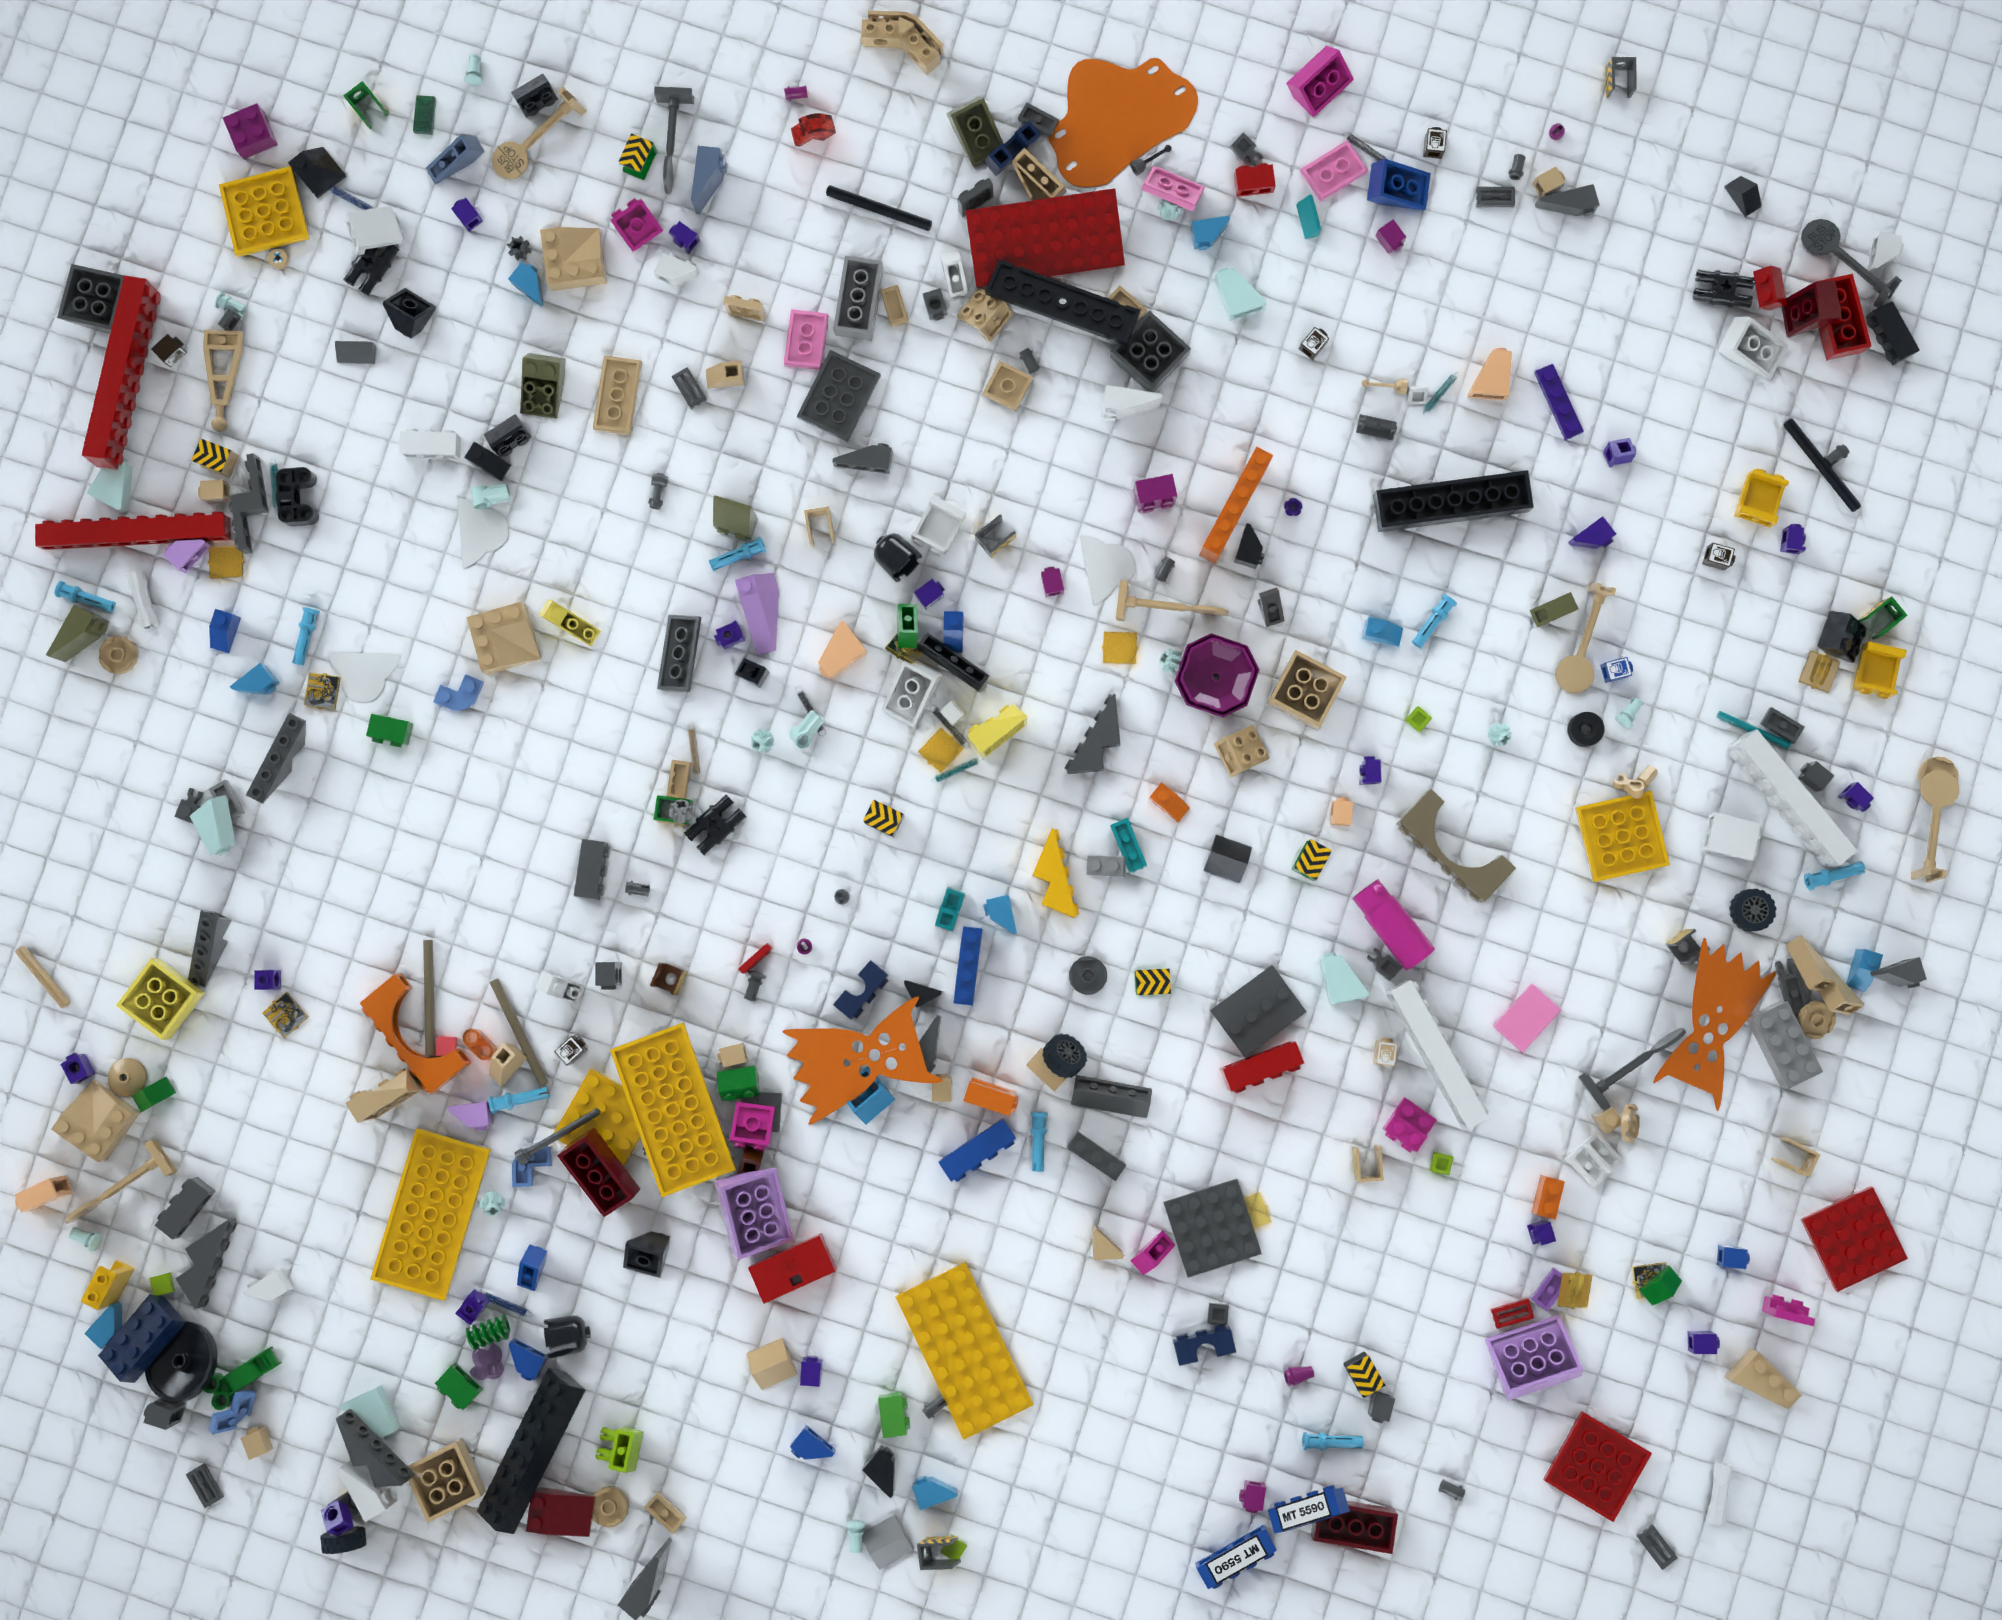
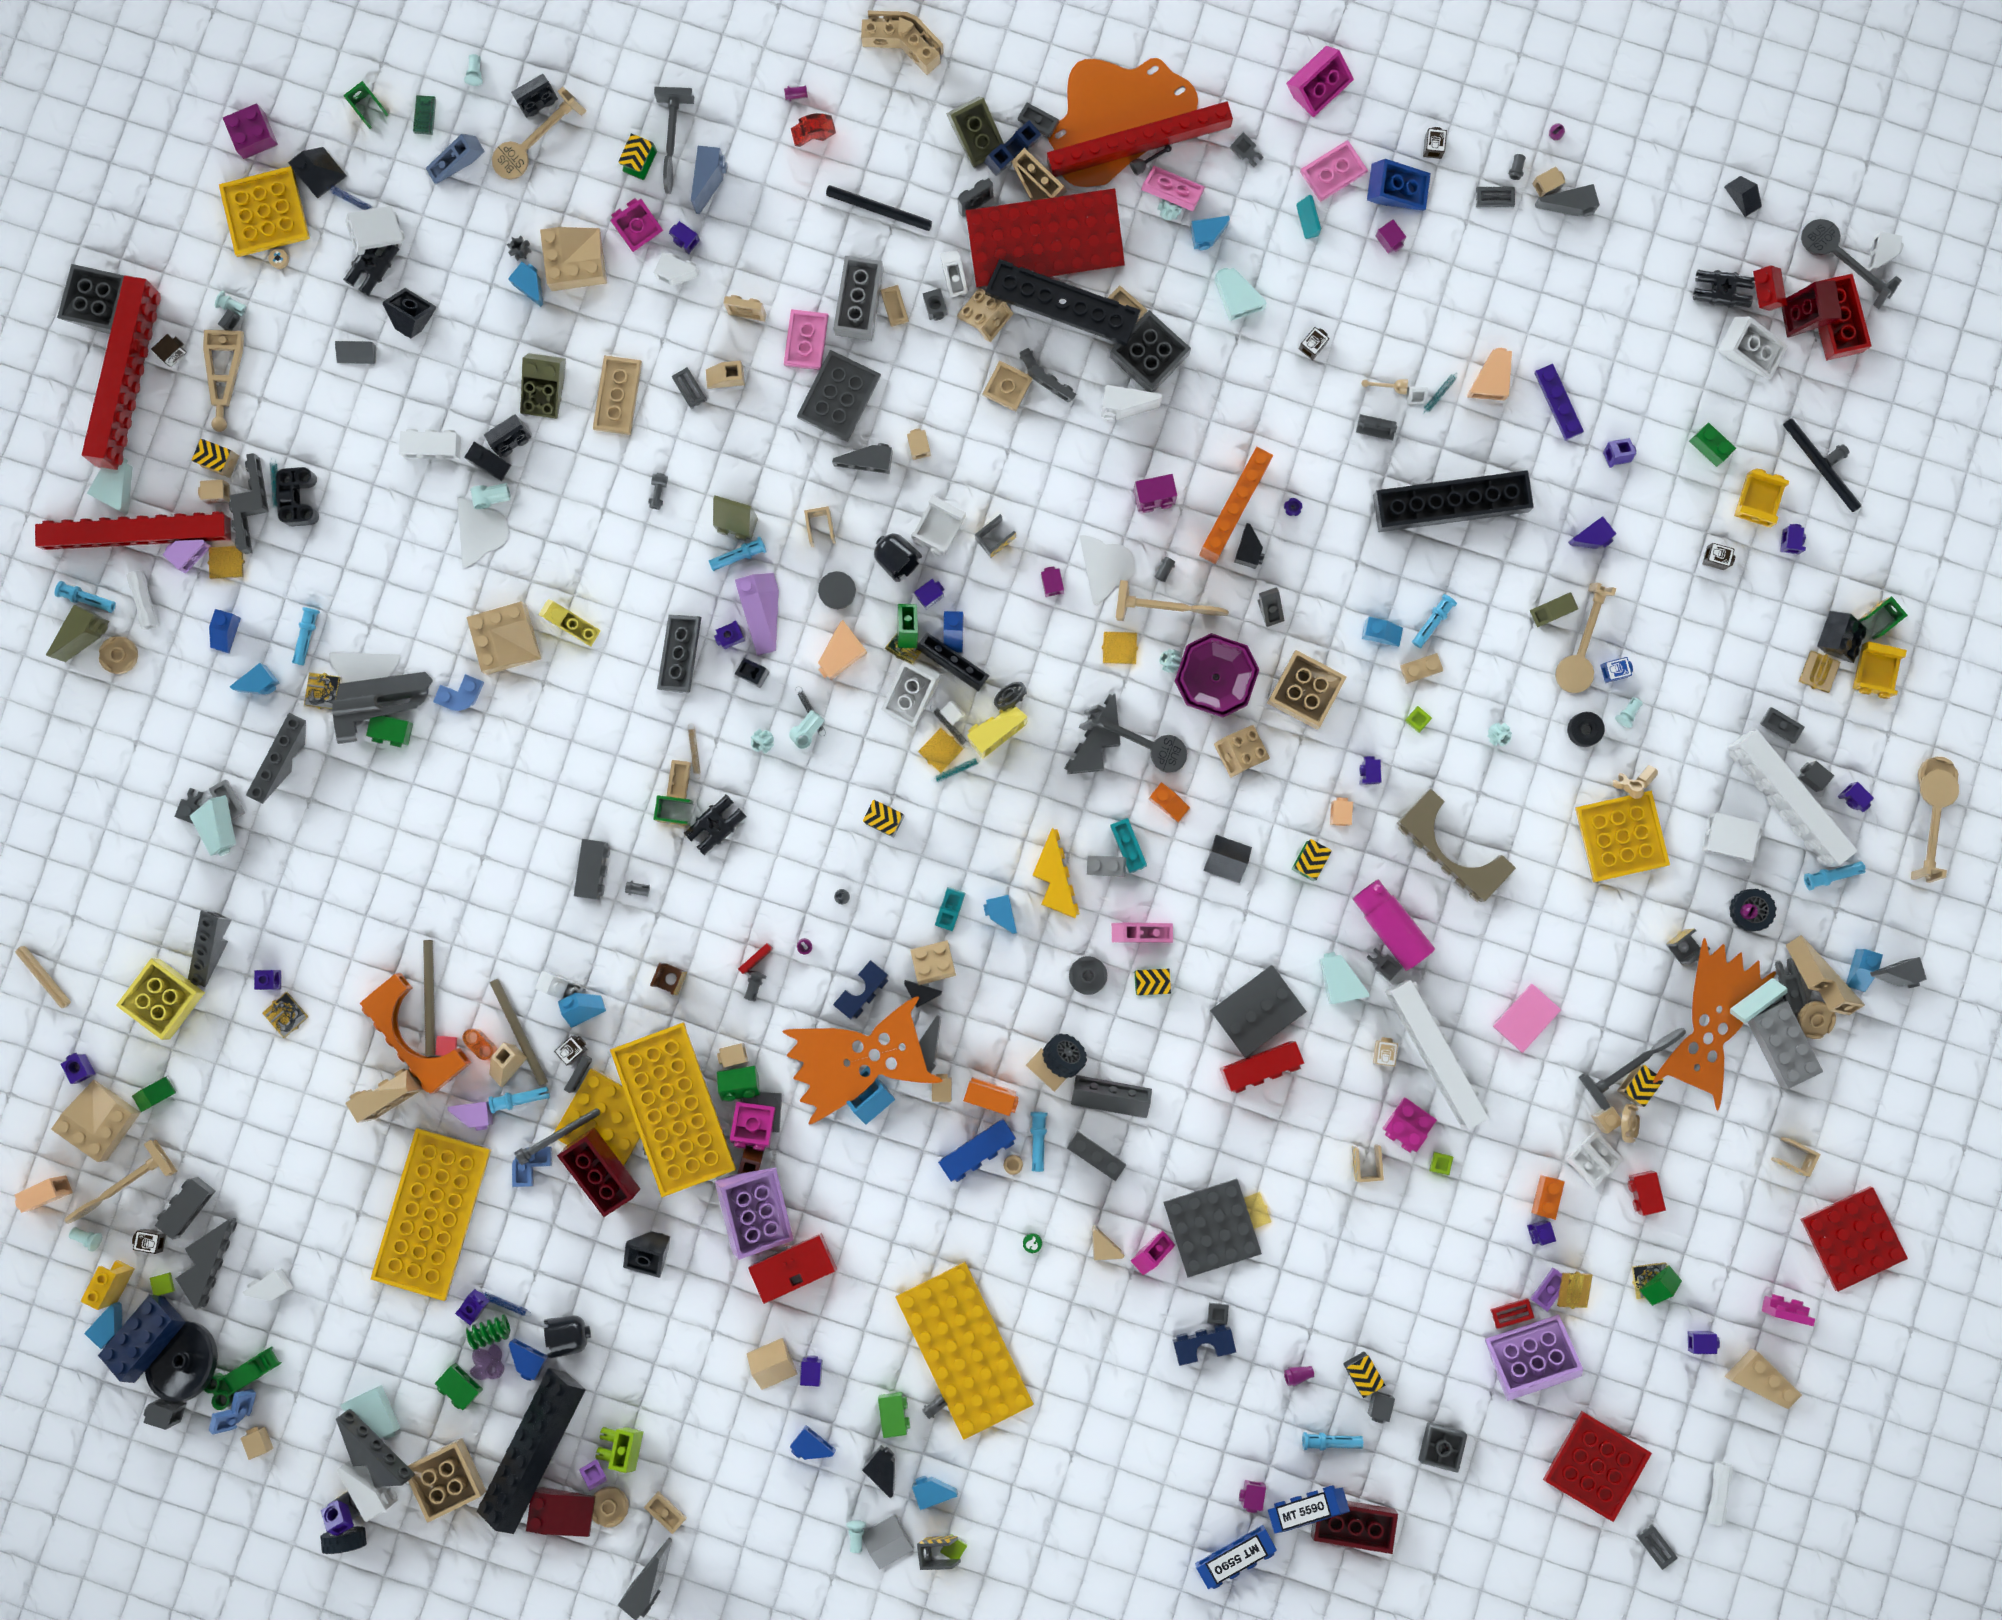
tan dish [108,1058,147,1097] -> none
dark grey tile [185,1463,224,1508] -> none
dark purple brick [451,197,483,232] -> none
light aqua gear [480,1191,505,1216] -> none
blue slope [517,1244,547,1291] -> none
dark grey brick [595,962,622,990] -> none
light grey gear [669,799,693,823] -> none
blue brick [953,926,983,1006] -> none
red brick [1234,163,1276,197] -> none
dark grey piece [1343,132,1386,161] -> none
dark grey pin [1438,1479,1465,1501] -> none
dark grey piece [1605,57,1637,98] -> none
teal bar [1716,711,1791,749] -> none
blue brick [1717,1245,1750,1269] -> none
black brick [1865,301,1920,366] -> none
none -> dark brown brick [132,1229,166,1254]
none -> dark grey panel [332,672,433,744]
none -> dark azure slope [558,993,606,1028]
none -> dark grey tile [564,1055,592,1093]
none -> medium lavender brick [579,1459,607,1491]
none -> dark grey tile [818,571,856,610]
none -> tan brick [907,429,931,460]
none -> tan plate [910,940,956,985]
none -> dark grey wheel [994,682,1027,711]
none -> tan tile [1003,1155,1023,1175]
none -> green tile [1023,1233,1042,1253]
none -> dark grey hinge [1027,364,1076,402]
none -> red brick [1047,101,1233,177]
none -> dark grey piece [1079,704,1187,773]
none -> bright pink slope [1111,922,1173,943]
none -> tan plate [1400,653,1444,684]
none -> dark grey brick [1418,1422,1467,1473]
none -> piece [1617,1065,1664,1107]
none -> red brick [1628,1170,1666,1216]
none -> green brick [1689,422,1736,467]
none -> light aqua tile [1730,978,1787,1024]
none -> magenta hinge [1740,904,1758,919]

